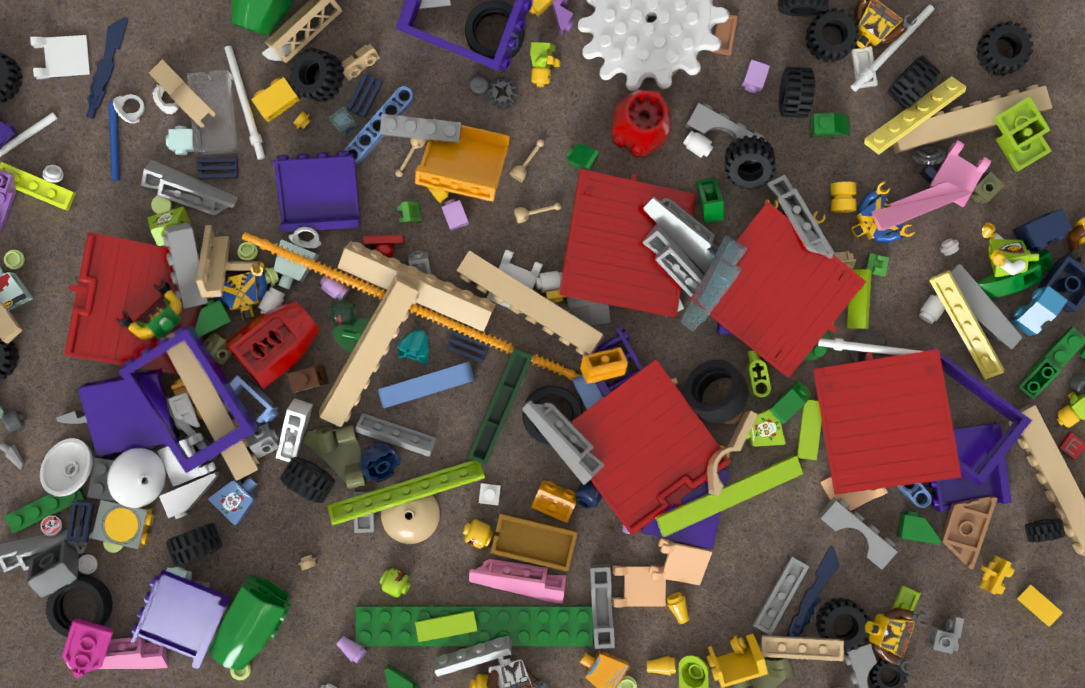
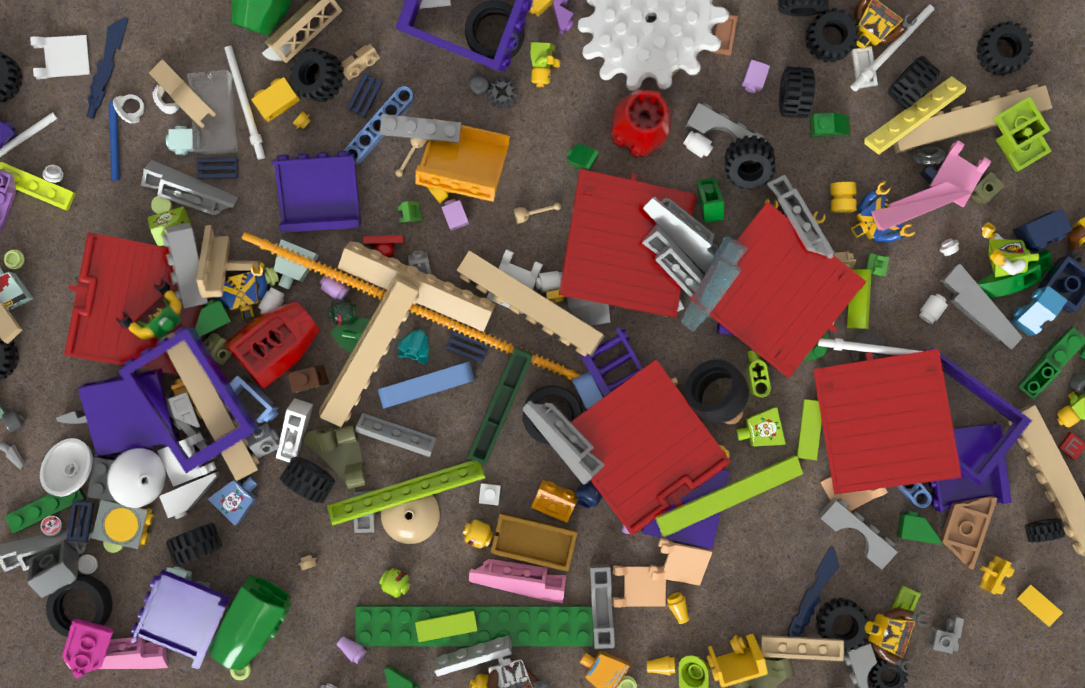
yellowish green plate [238,242,258,261] -> none
white piece [288,227,321,249] -> none
clear light blue brick [328,106,359,138] -> none
dark blue cylinder [360,443,401,482] -> none
tan hinge [510,139,545,182] -> none
light orange brick [580,347,627,384] -> none
tan piece [707,411,758,496] -> none
light grey plate [752,556,809,636] -> none
green slope [770,380,812,424] -> none
light yellow plate [930,270,1004,380] -> none

